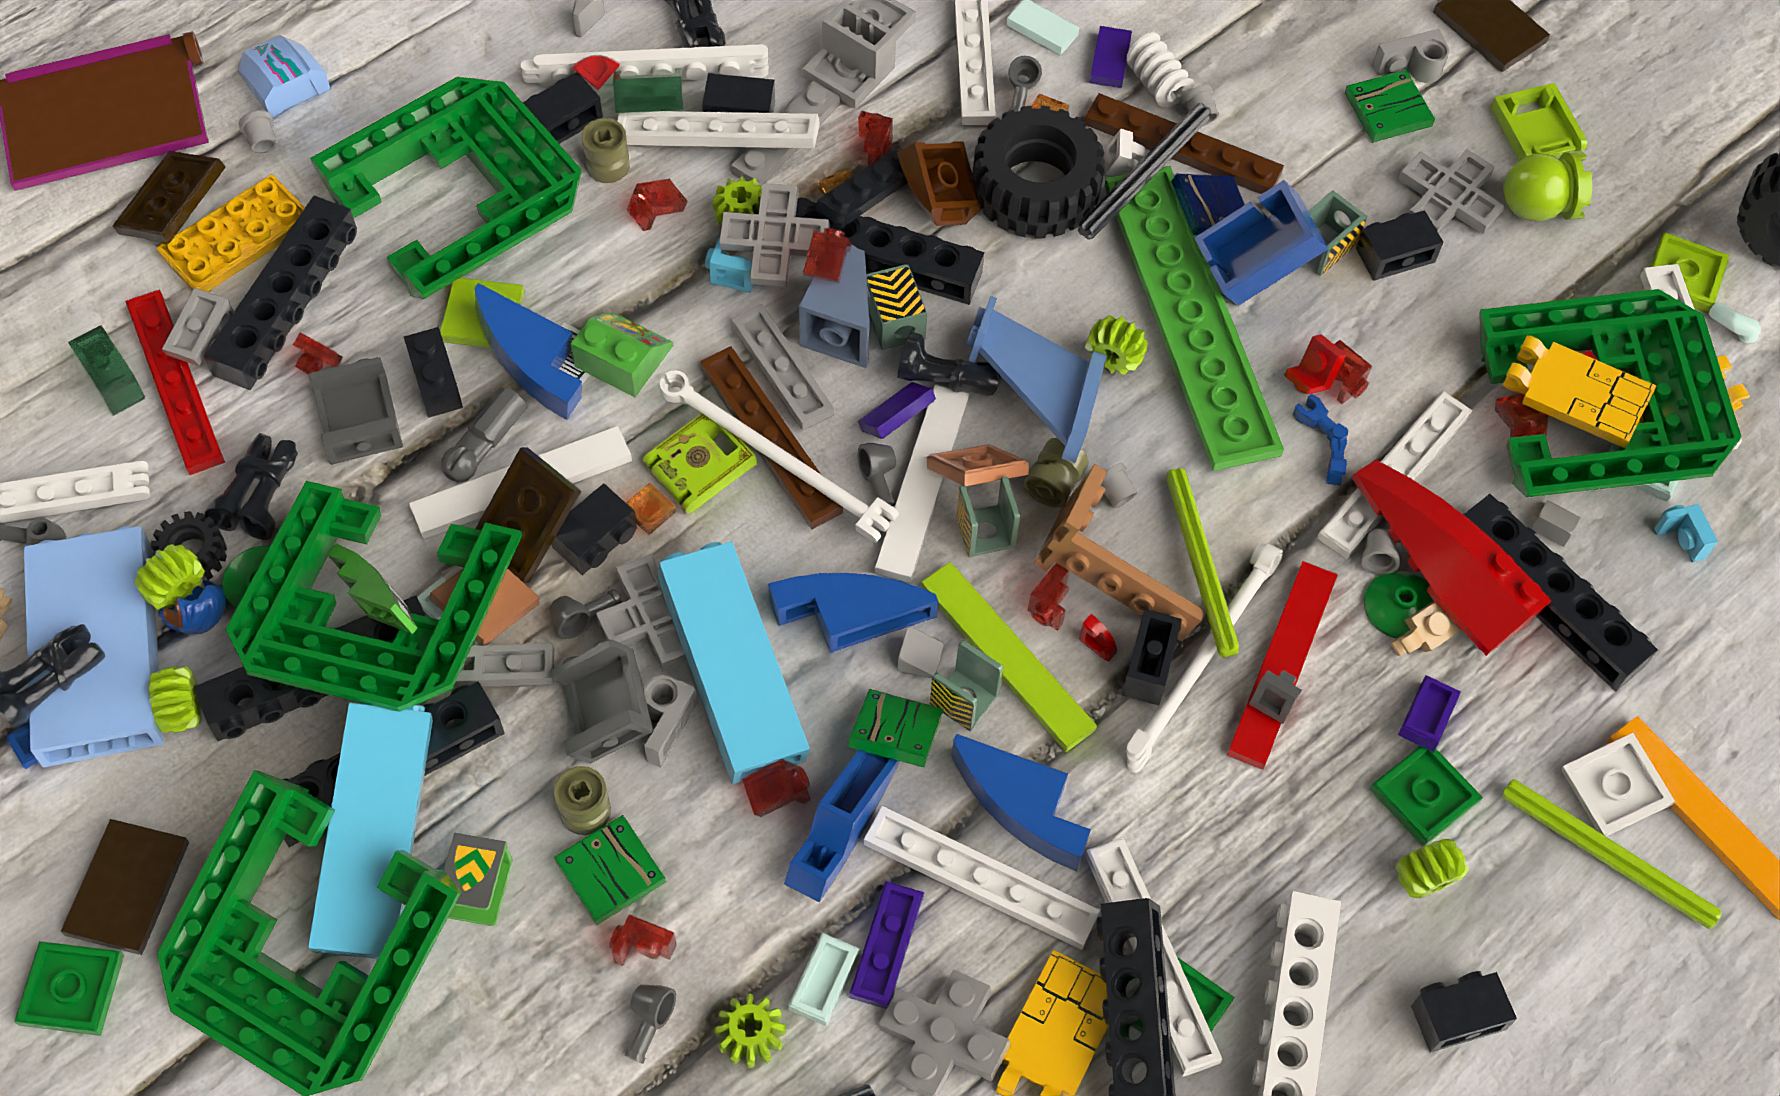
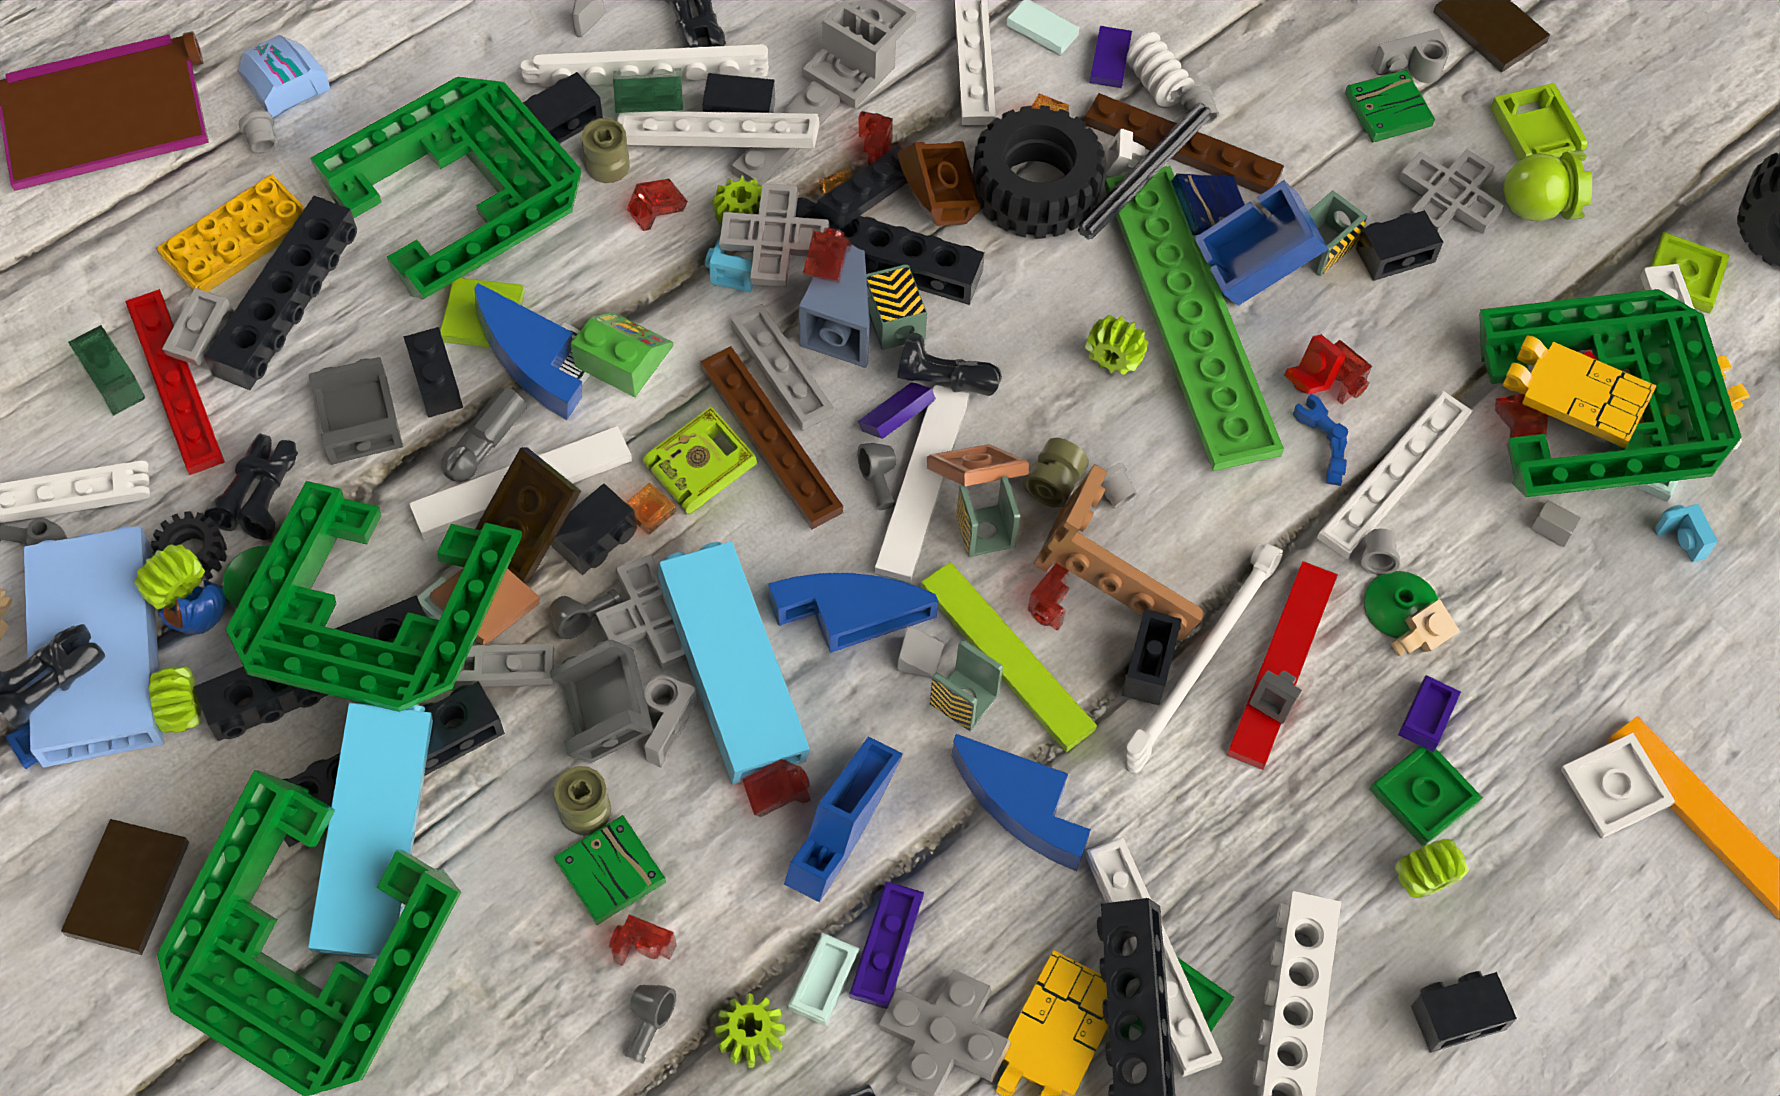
green tile [14,941,124,1036] -> none
dark brown tile [113,151,226,244] -> none
clear red tile [293,332,343,375] -> none
bright green slope [326,543,418,634] -> none
piece [444,833,513,926] -> none
red tile [572,55,620,90] -> none
white hinge [660,370,899,543] -> none
green tile [848,689,944,767] -> none
white plate [864,806,1100,950] -> none
medium blue piece [966,296,1107,463] -> none
dark grey bar [1008,55,1042,112] -> none
red tile [1079,614,1117,662] -> none
lime axle [1166,467,1239,658] -> none
red wedge [1352,460,1552,656] -> none
black brick [1463,494,1658,692] -> none
lime axle [1502,779,1721,929] -> none
light aqua arm [1709,302,1761,344] -> none

